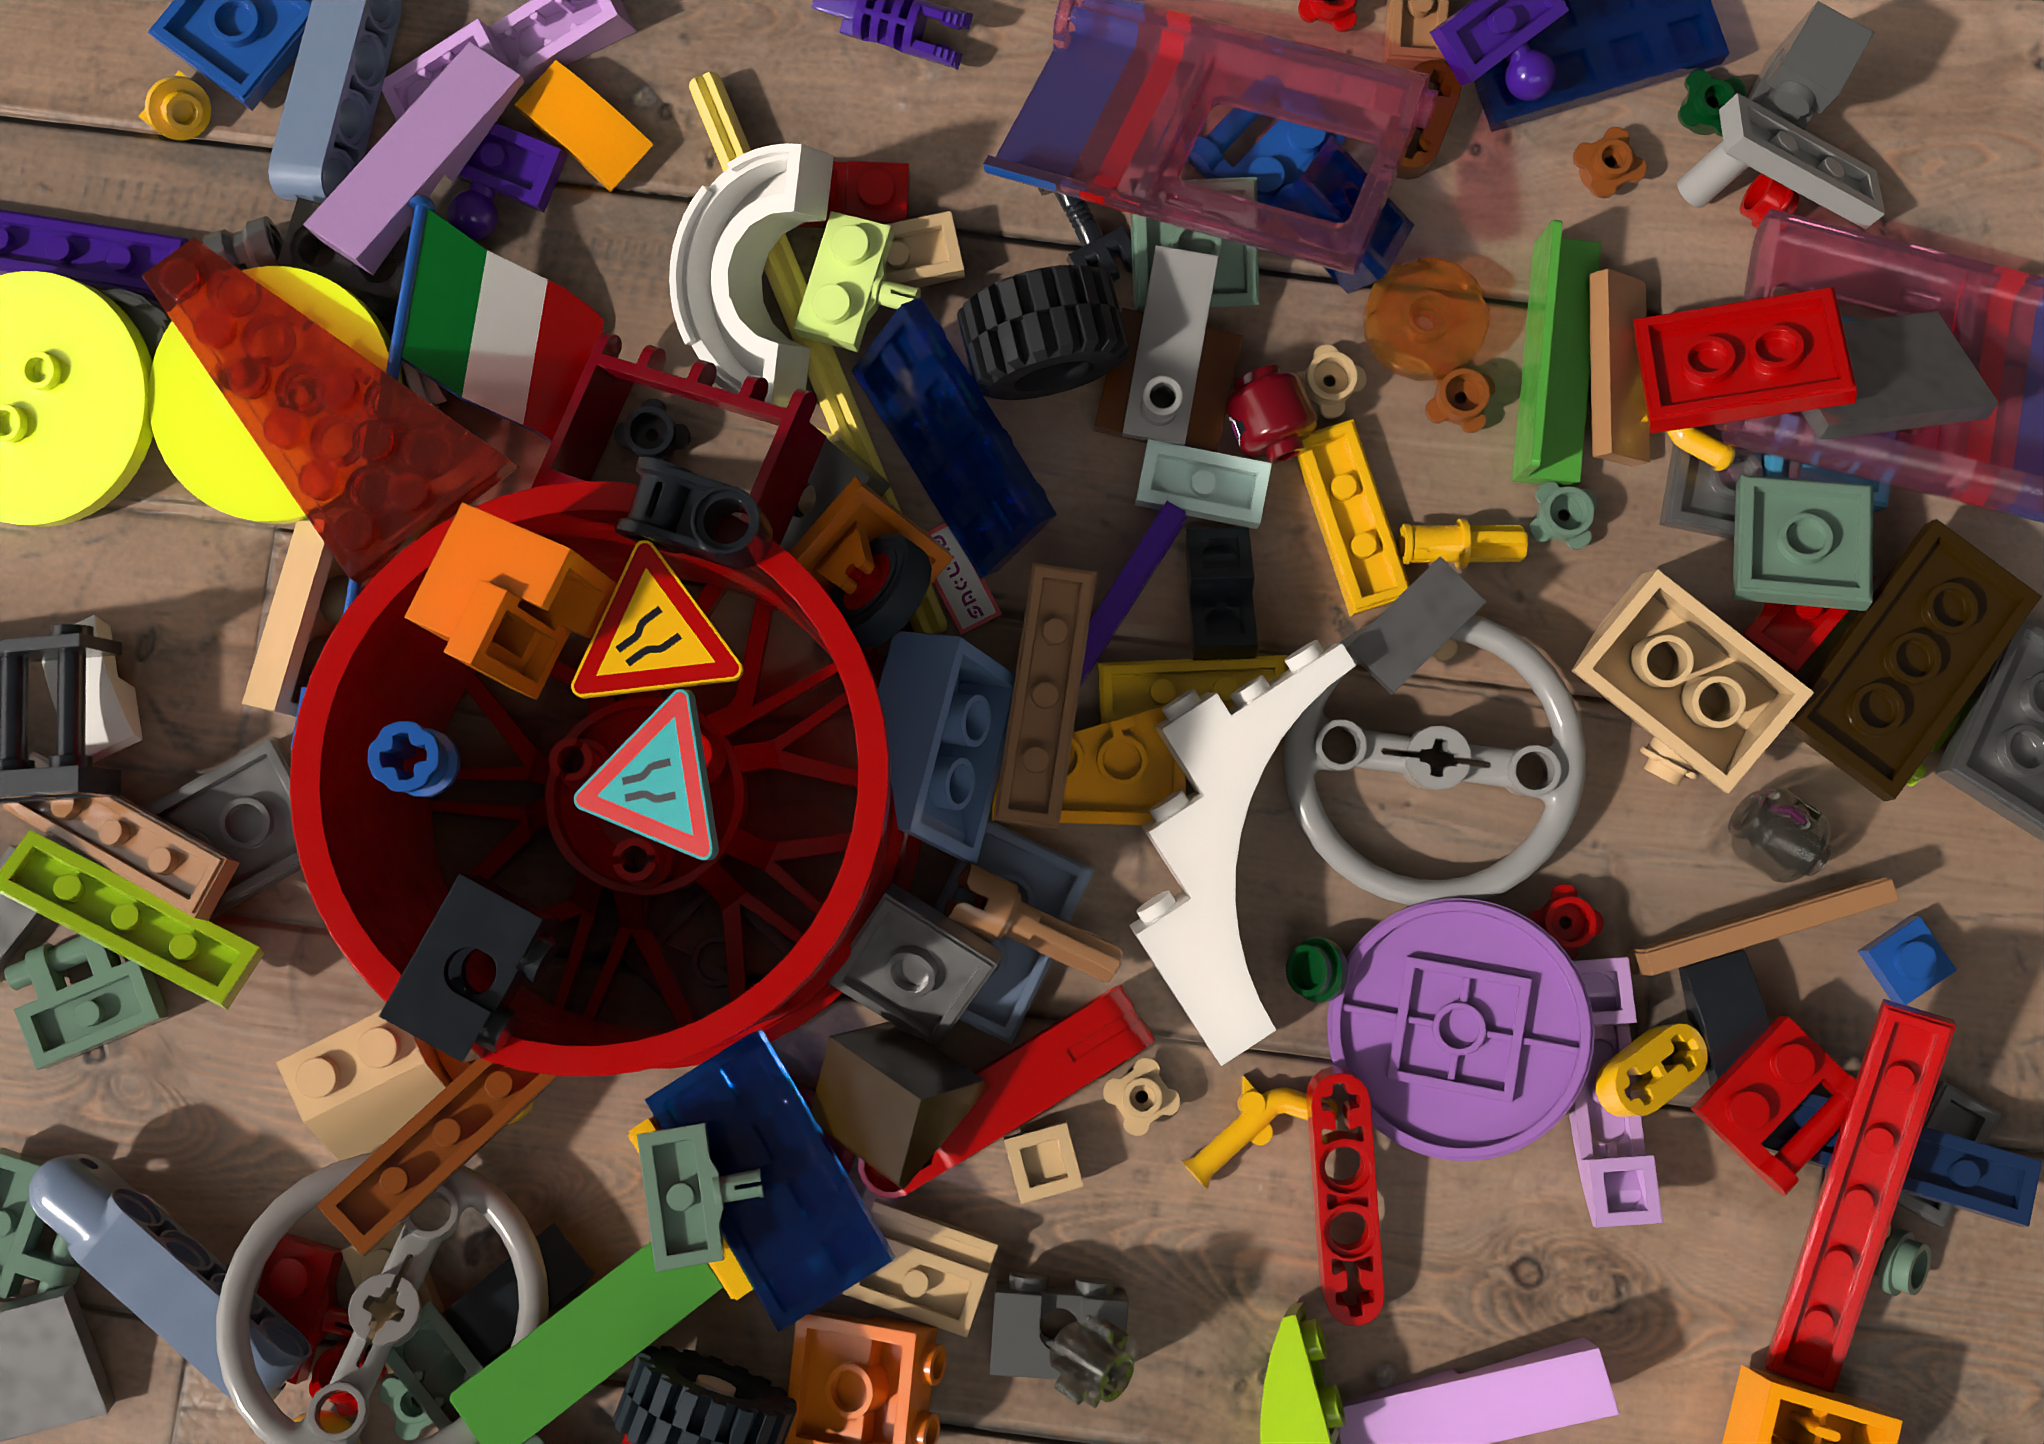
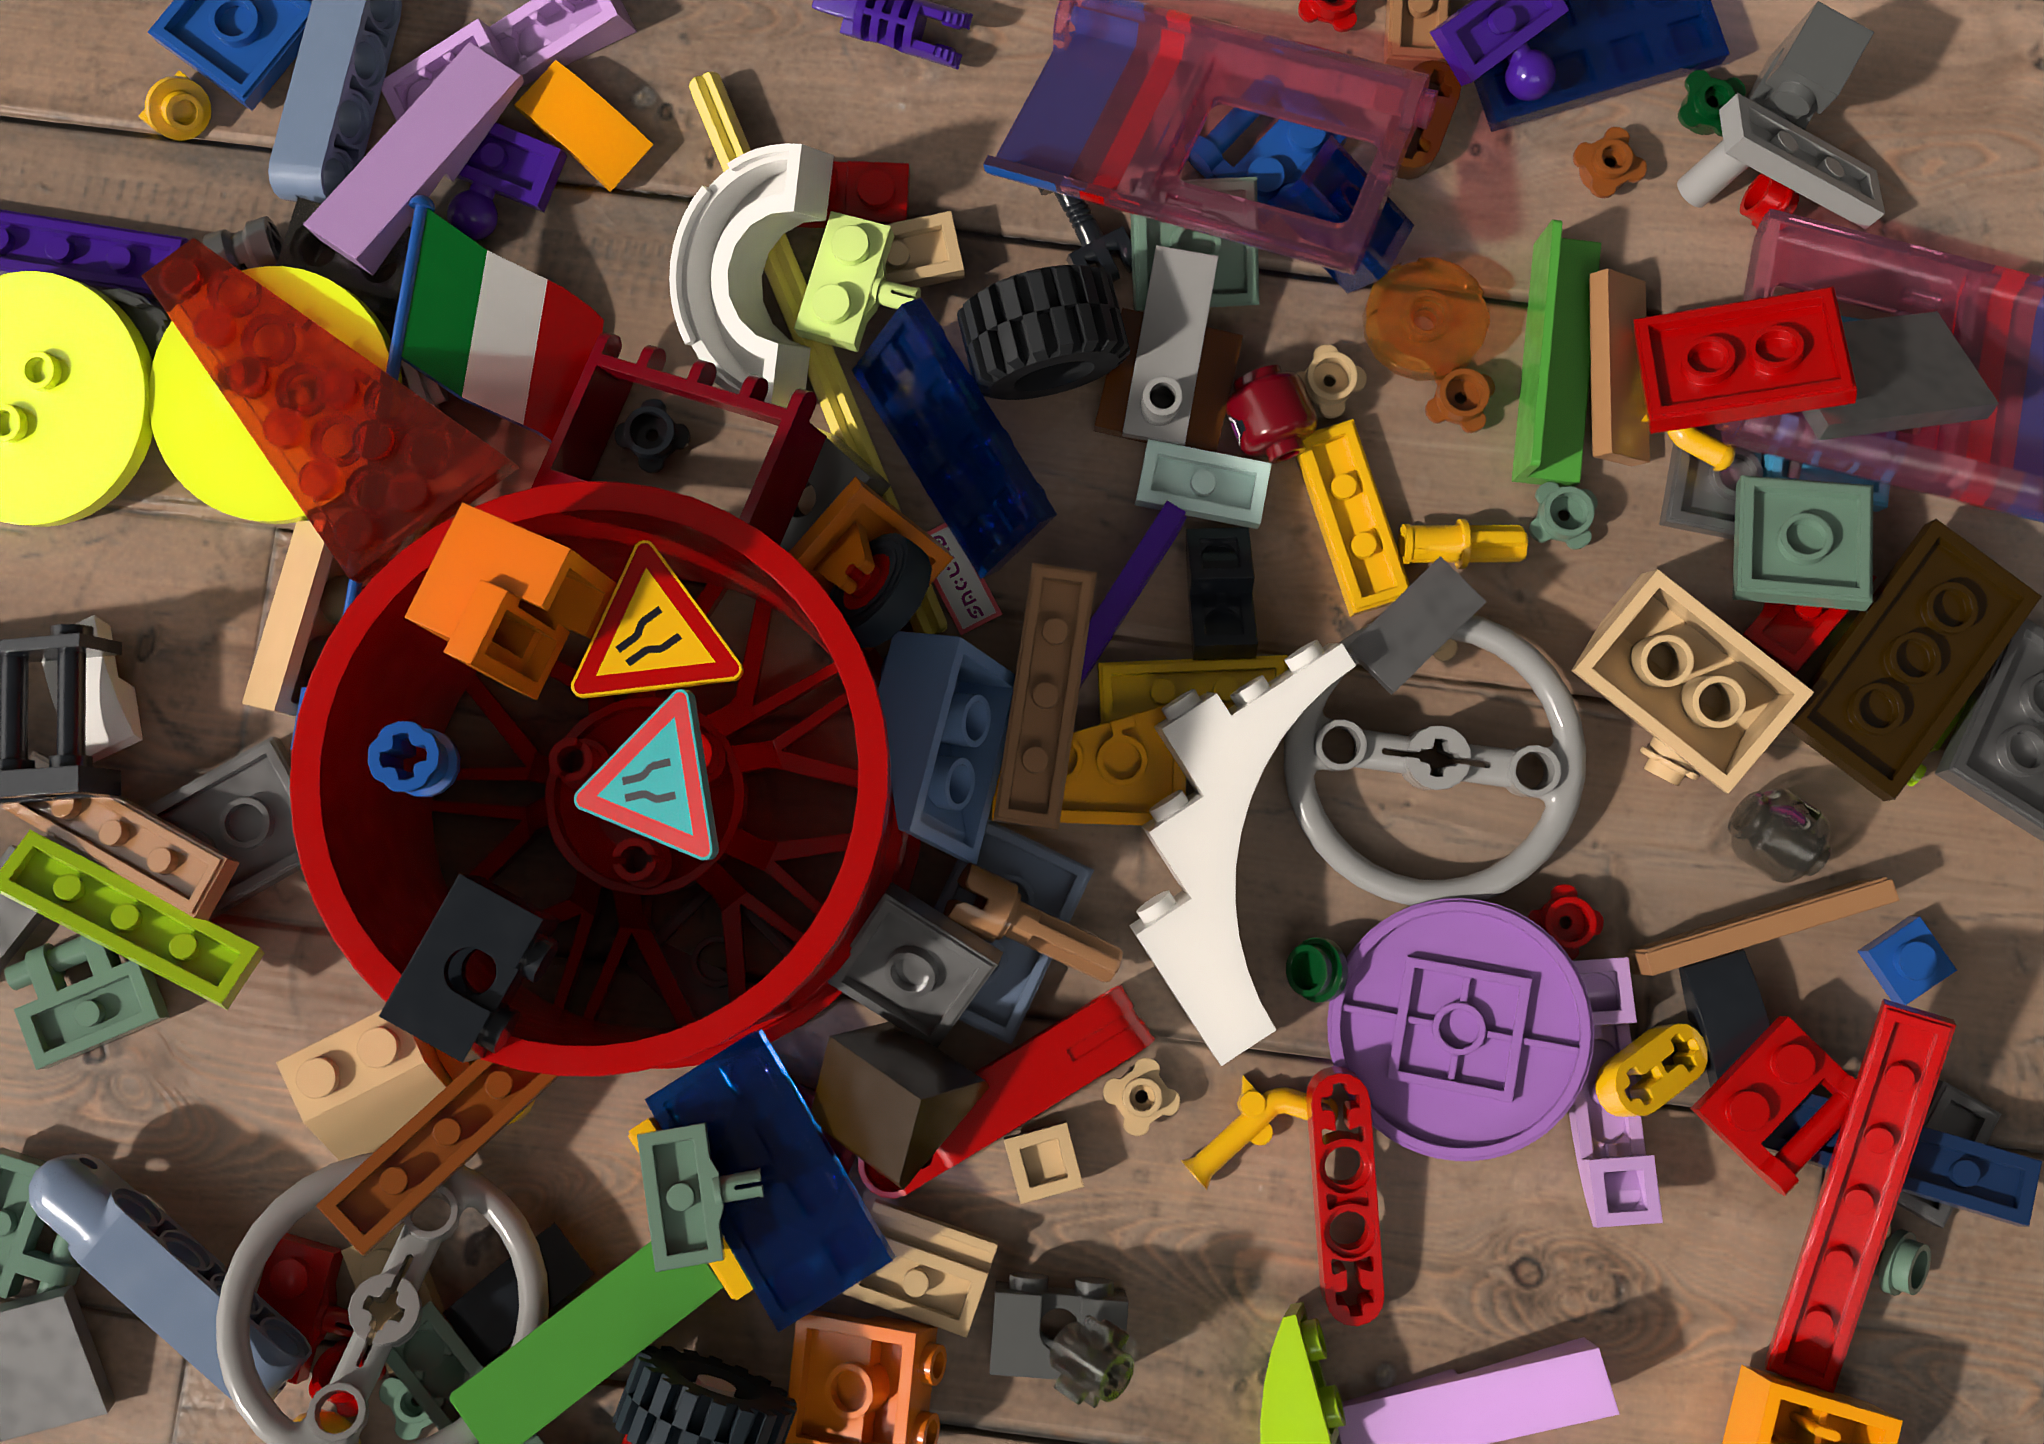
black piece [614,457,773,570] -> none

